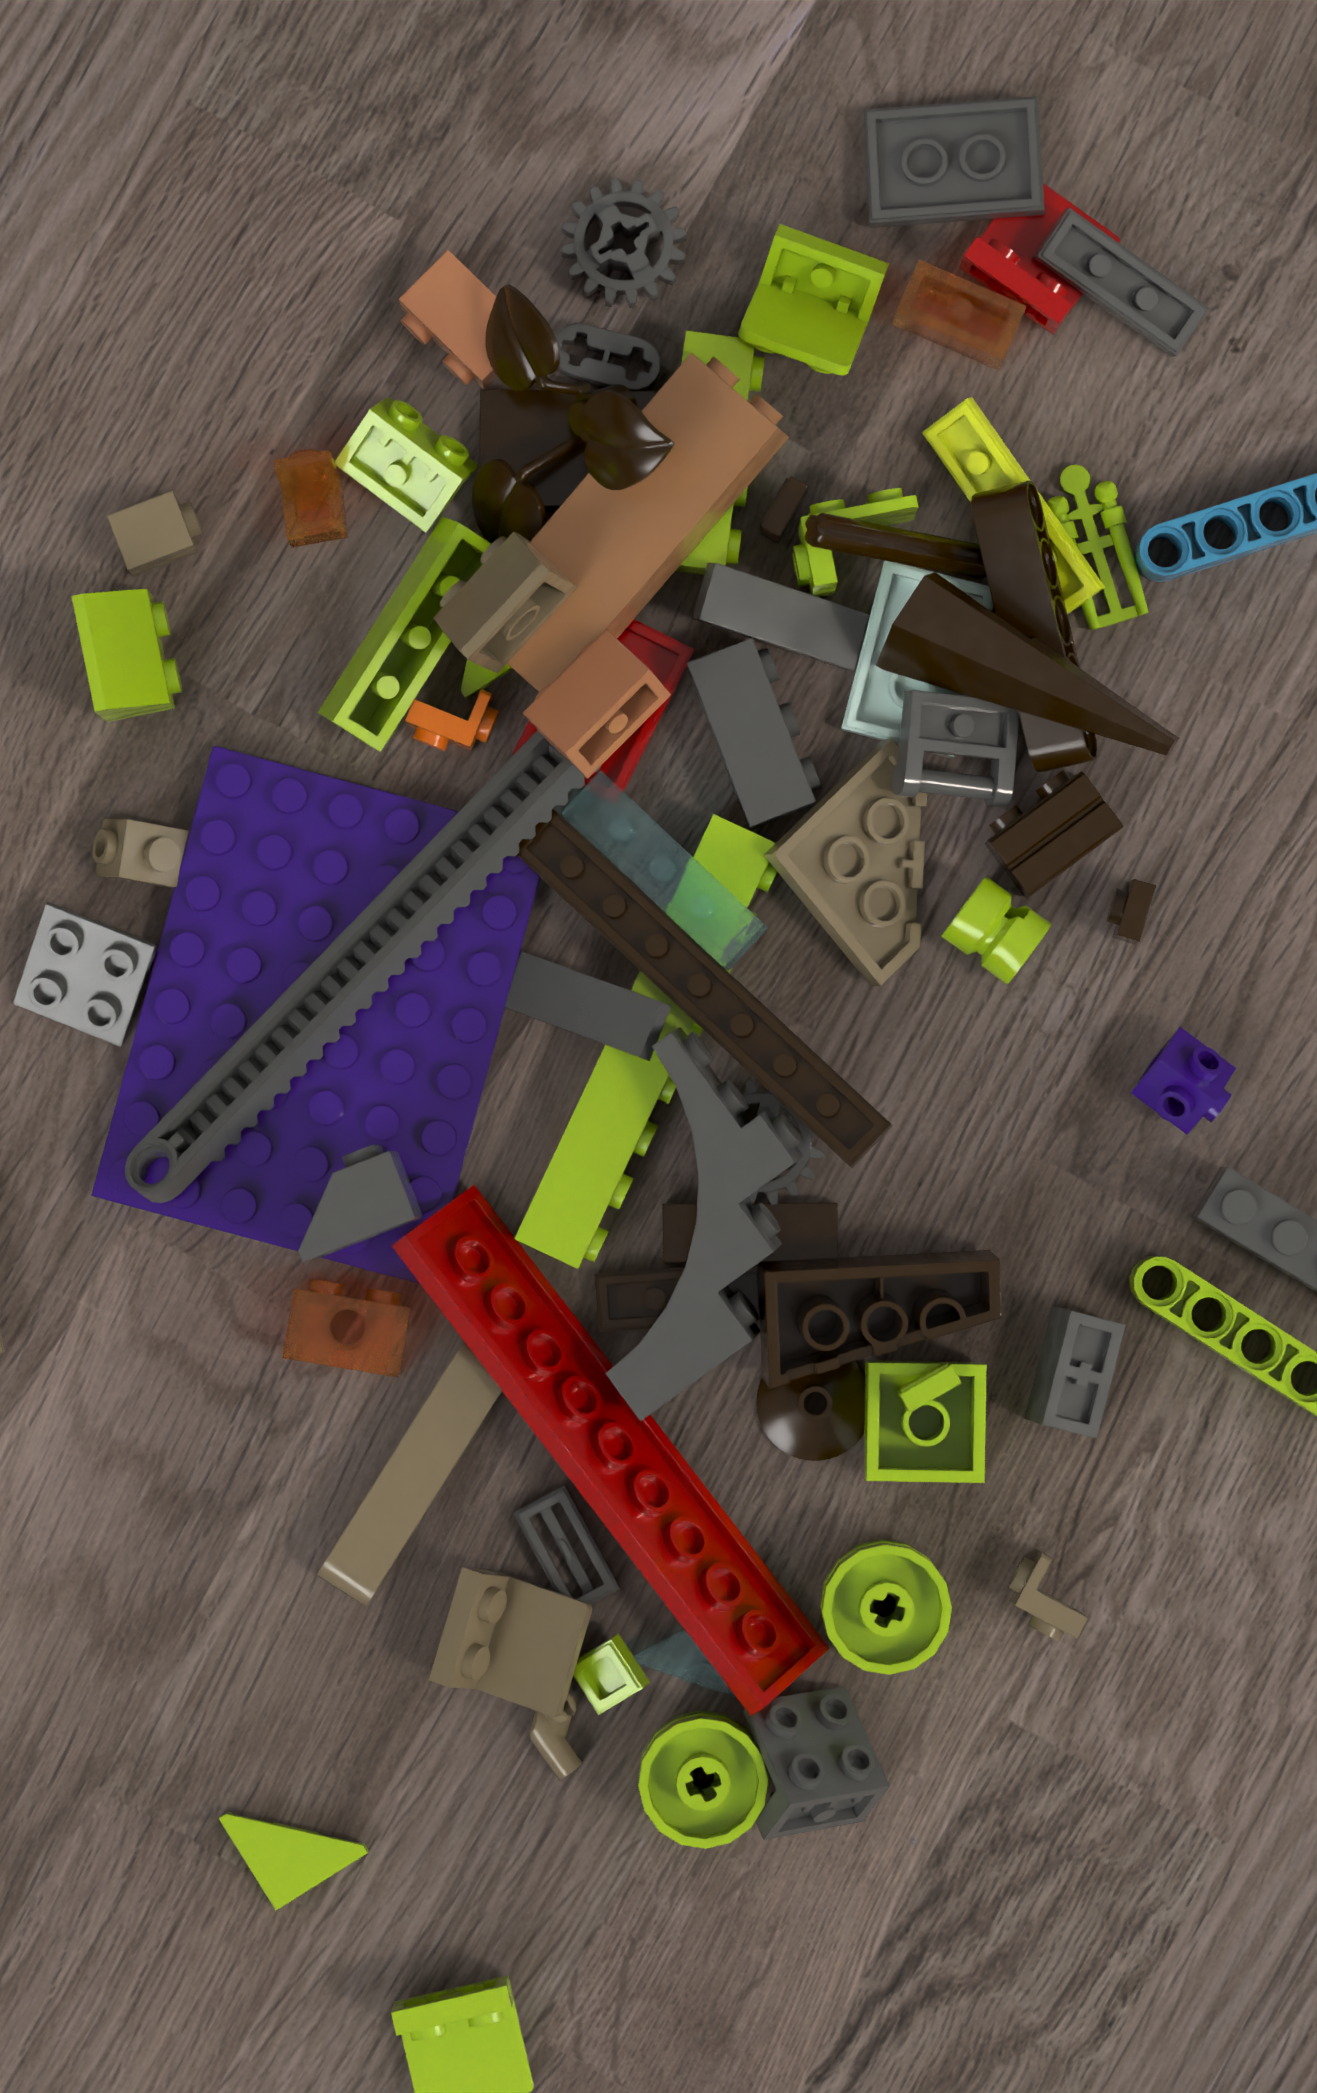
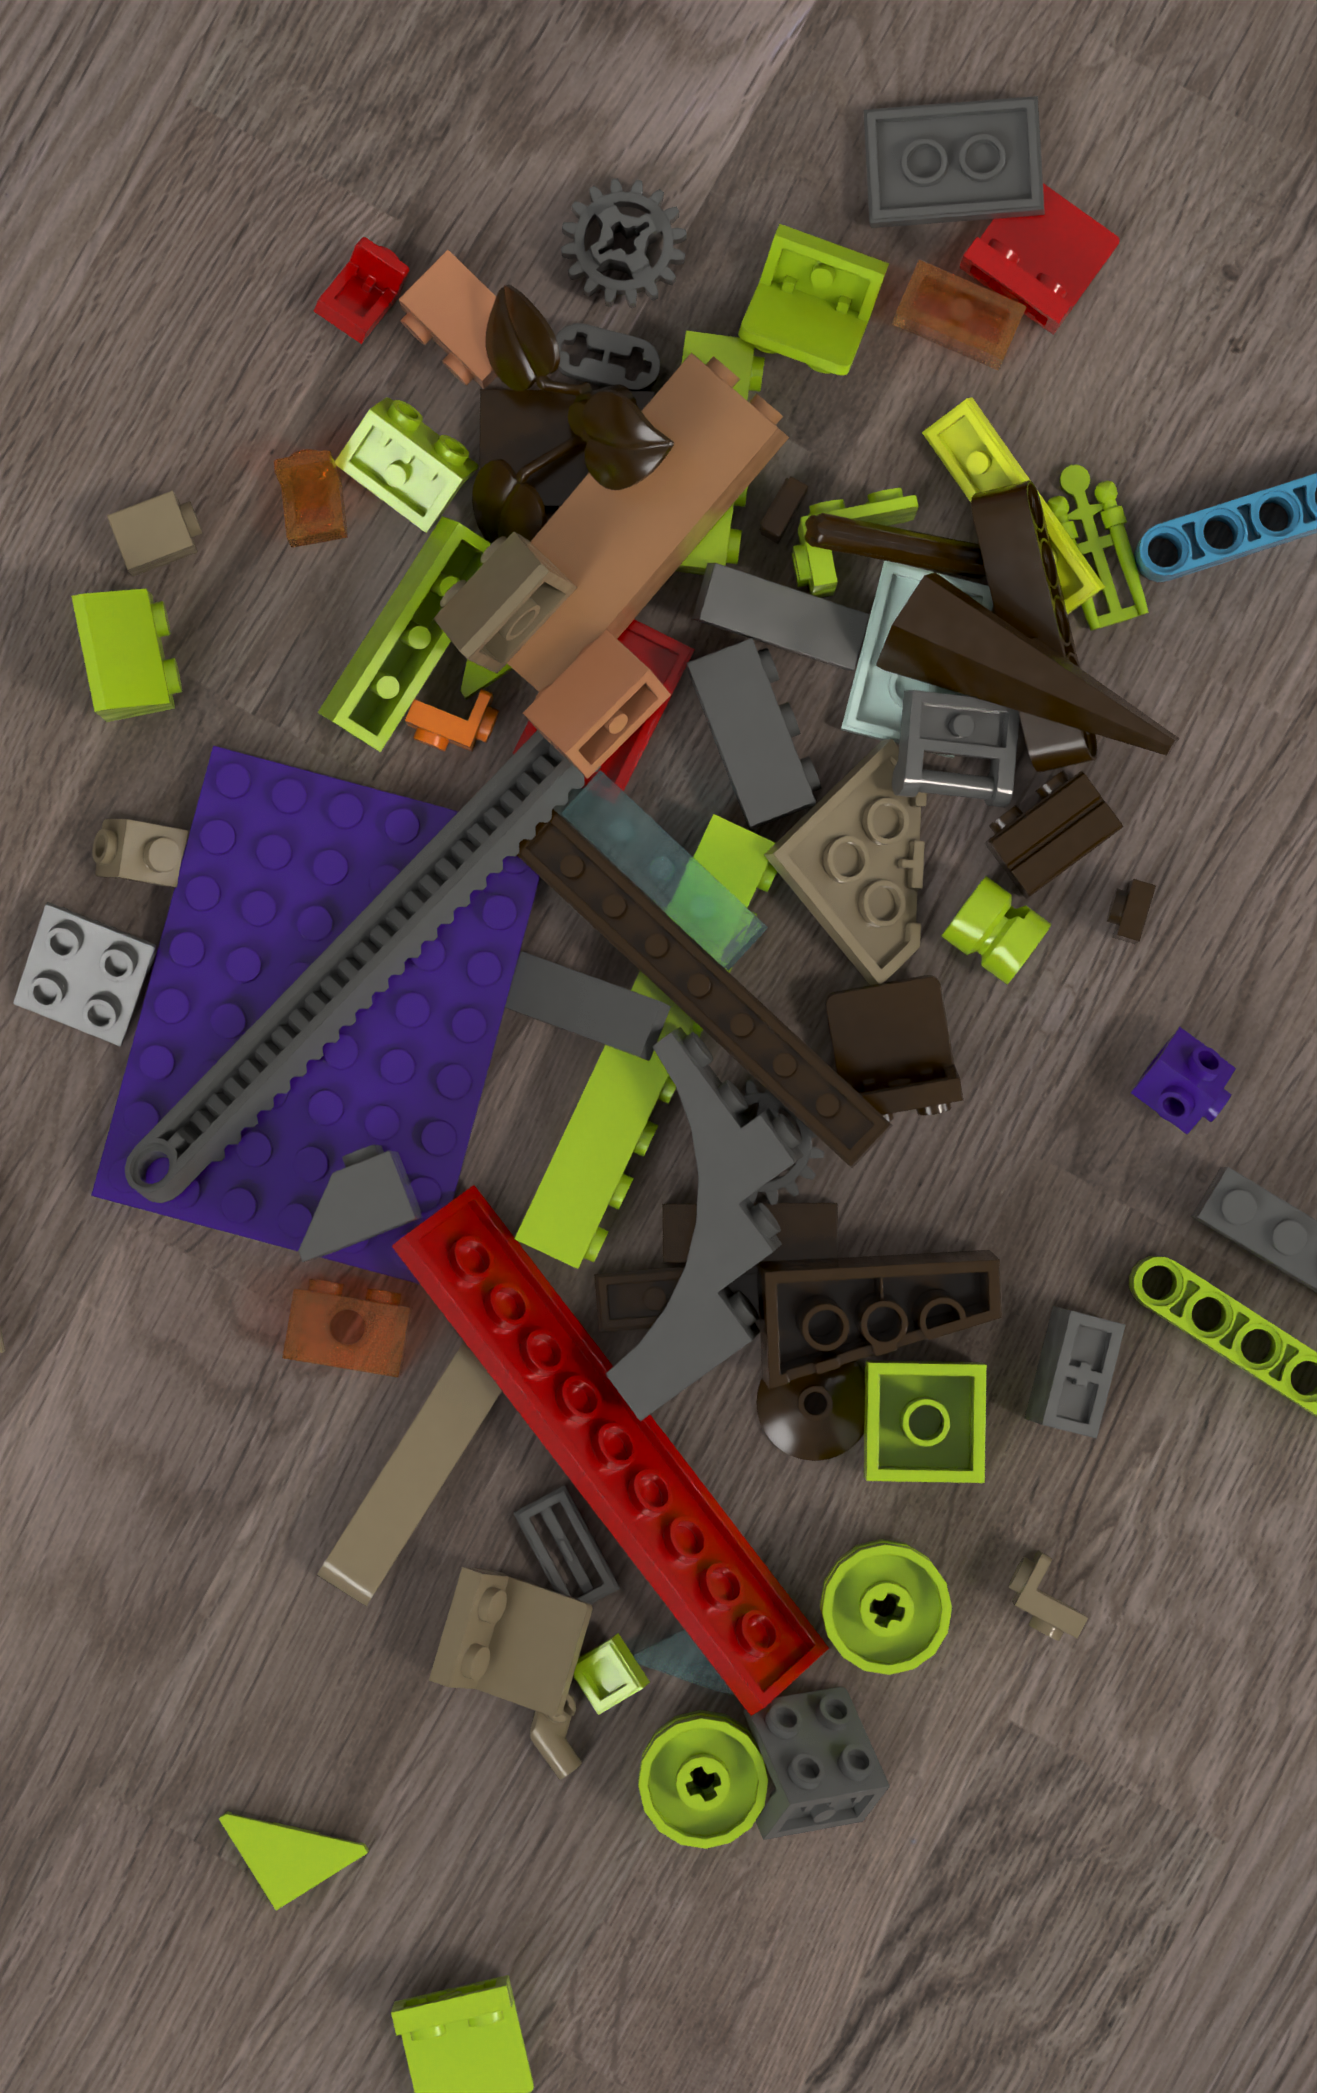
lime tile [897,1362,962,1413] -> none
dark grey tile [1032,208,1209,357] -> none
none -> red bracket [314,237,410,344]
none -> dark brown bracket [825,975,964,1122]

